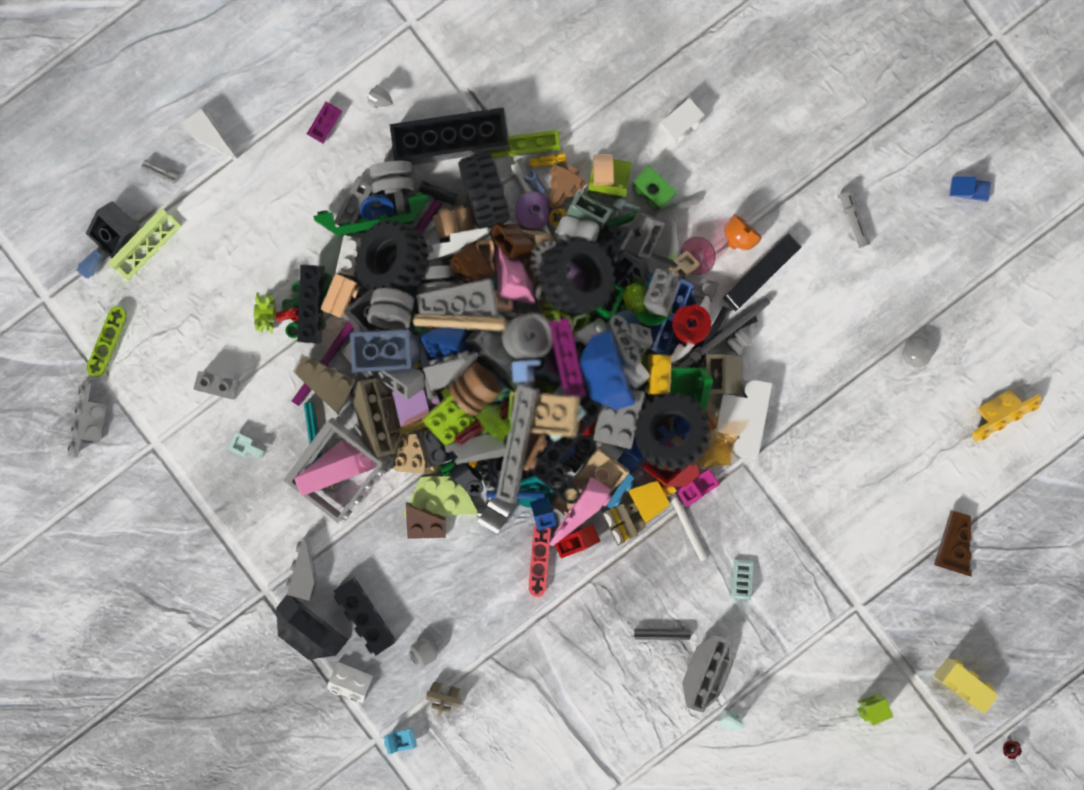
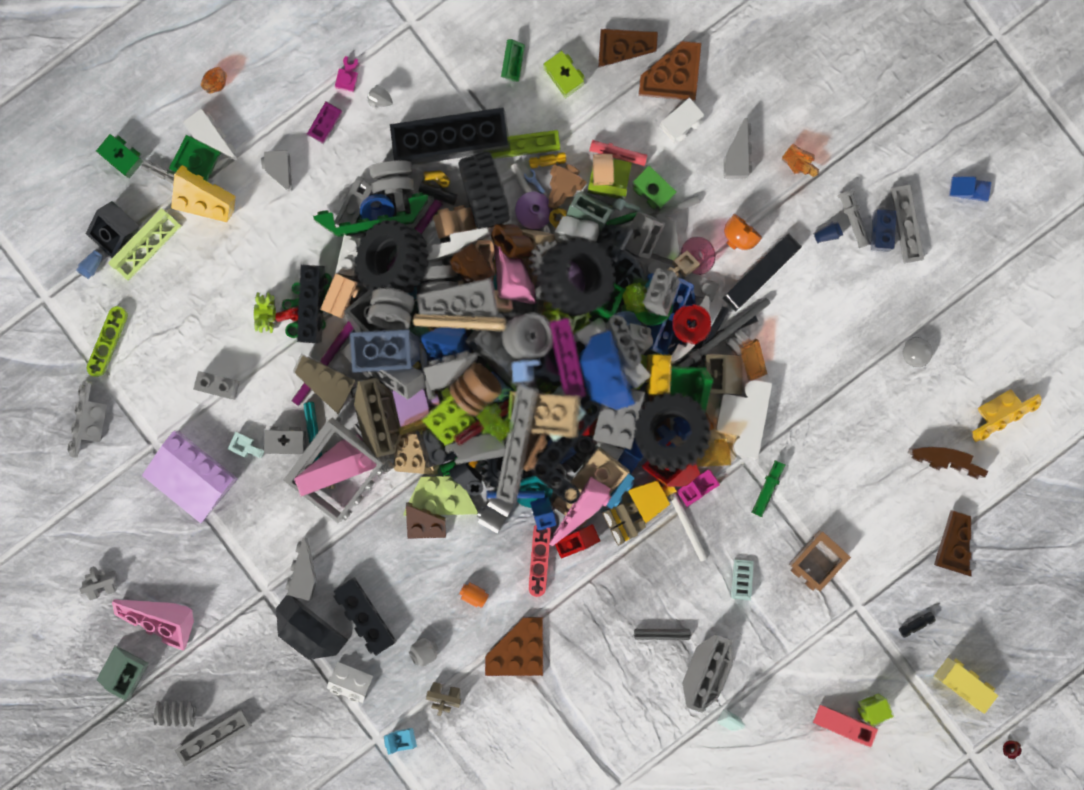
none -> light grey hips [79,566,117,601]
none -> green brick [96,134,143,179]
none -> sand green slope [97,645,149,701]
none -> bright pink wedge [112,599,194,651]
none -> lavender slope [142,431,238,523]
none -> light grey piece [154,701,196,727]
none -> green plate [169,135,221,181]
none -> yellow wedge [171,165,236,222]
none -> light grey plate [174,710,252,767]
none -> clear orange plate [201,67,227,94]
none -> light grey slope [261,150,292,192]
none -> light grey brick [264,427,306,454]
none -> dark pink plate [335,56,358,93]
none -> yellow arm [423,170,450,188]
none -> orange brick [459,582,489,608]
none -> dark orange plate [485,617,543,676]
none -> green plate [501,39,525,82]
none -> lime brick [543,51,585,99]
none -> coral pin [589,139,647,166]
none -> reddish brown wing [598,29,658,68]
none -> dark orange plate [638,41,701,101]
none -> light grey slope [724,118,752,179]
none -> clear orange tile [739,339,767,381]
none -> green pin [751,460,786,517]
none -> clear orange rock [781,143,819,177]
none -> medium nougat window [789,530,851,591]
none -> dark blue cone [813,221,843,244]
none -> coral slope [813,705,878,747]
none -> dark blue brick [871,209,896,252]
none -> light grey plate [890,184,924,264]
none -> black axle [899,612,936,638]
none -> reddish brown slope [908,447,988,480]

